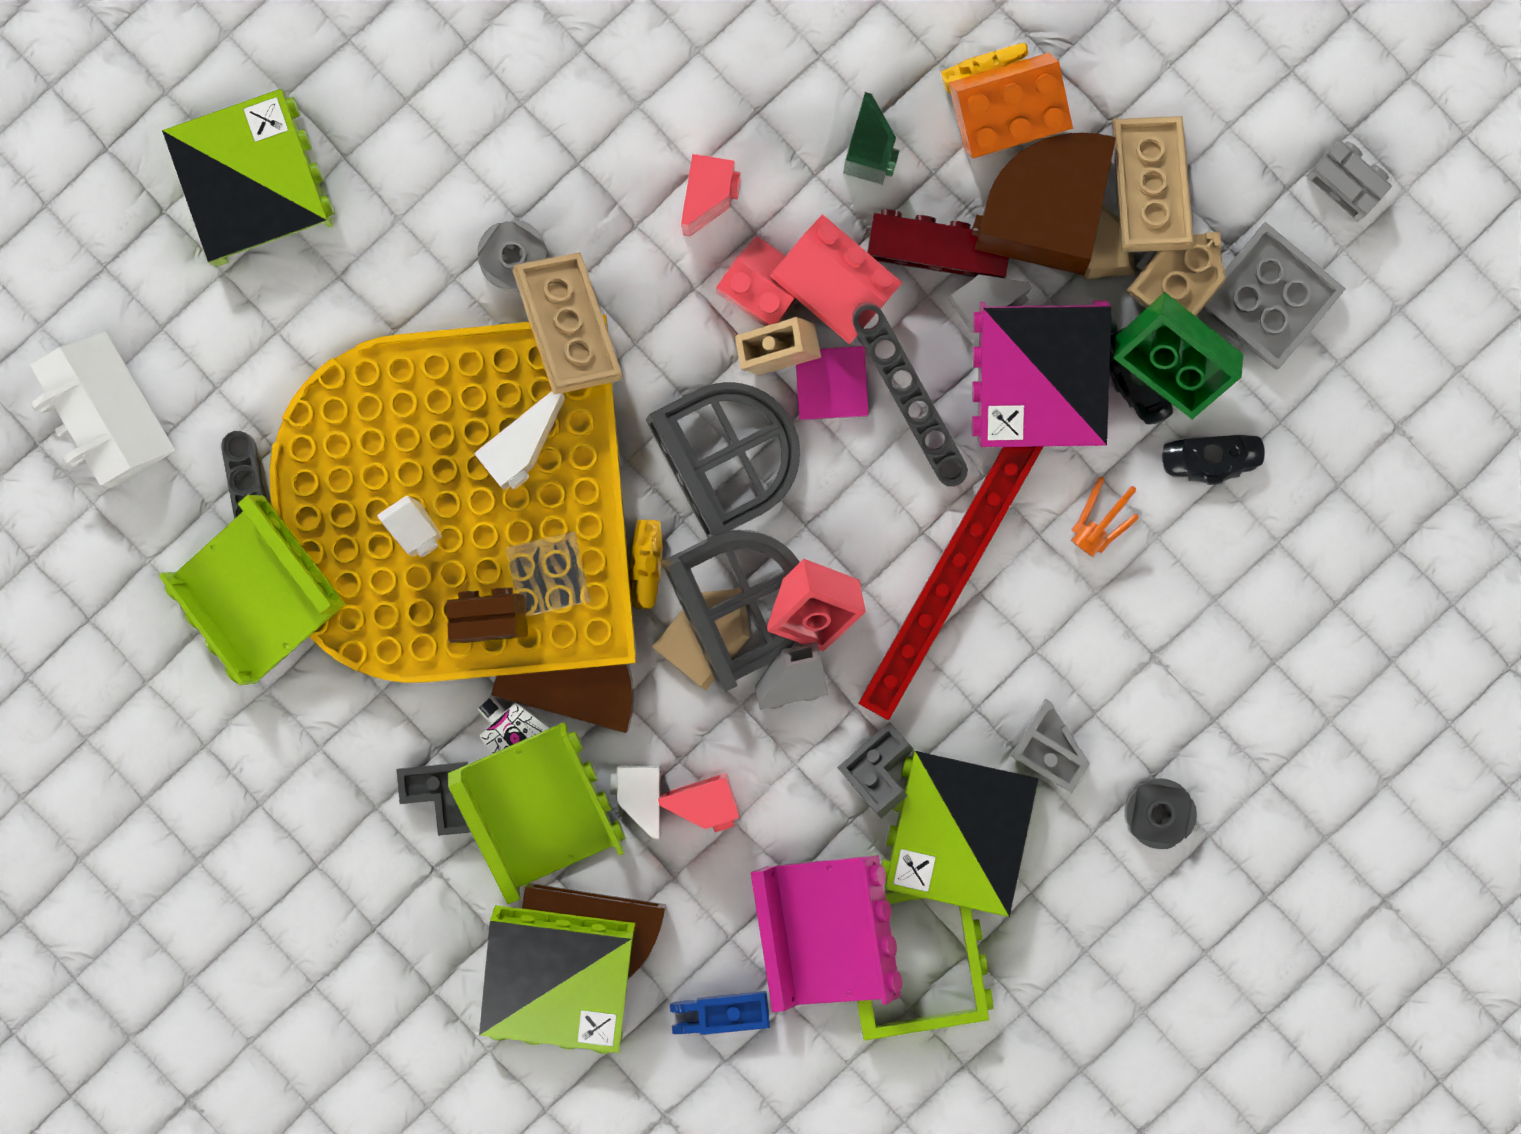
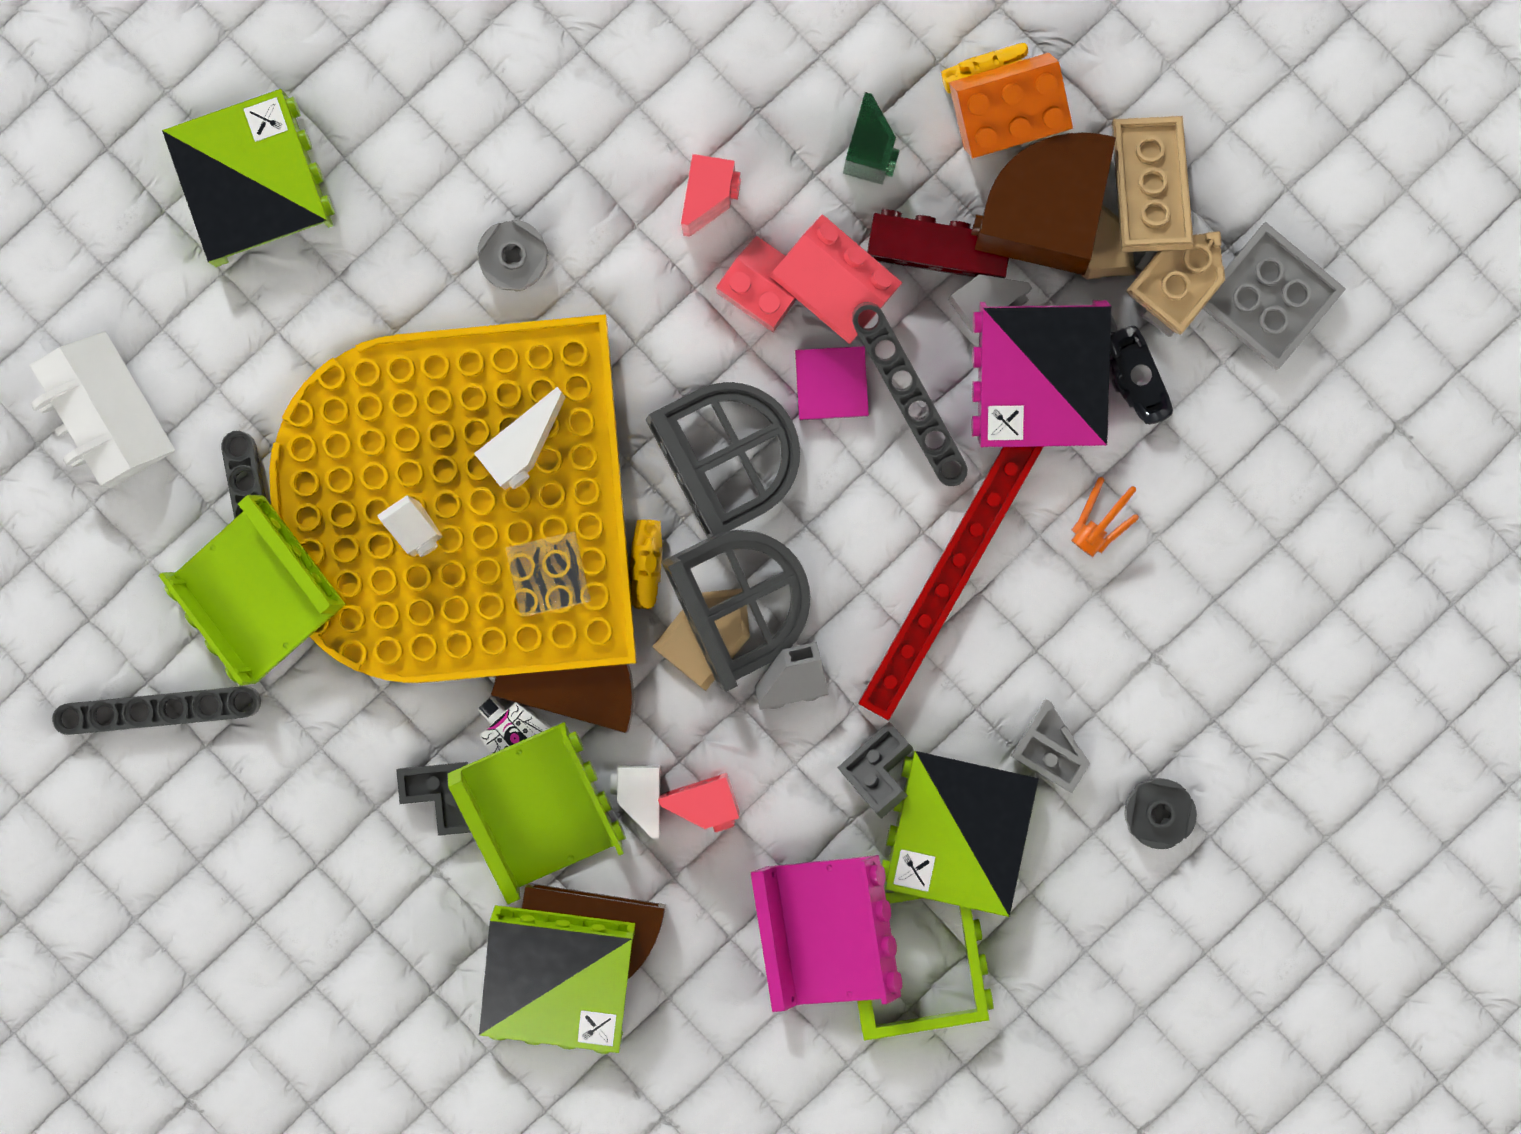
reddish brown brick [446,588,528,643] -> none
tan tile [513,252,623,395] -> none
blue hinge [669,991,770,1035] -> none
tan brick [735,317,821,376] -> none
coral slope [767,559,866,652] -> none
green brick [1113,292,1243,420] -> none
black piece [1162,435,1265,485] -> none
light grey brick [1306,140,1392,222] -> none
none -> dark grey beam [52,686,261,735]

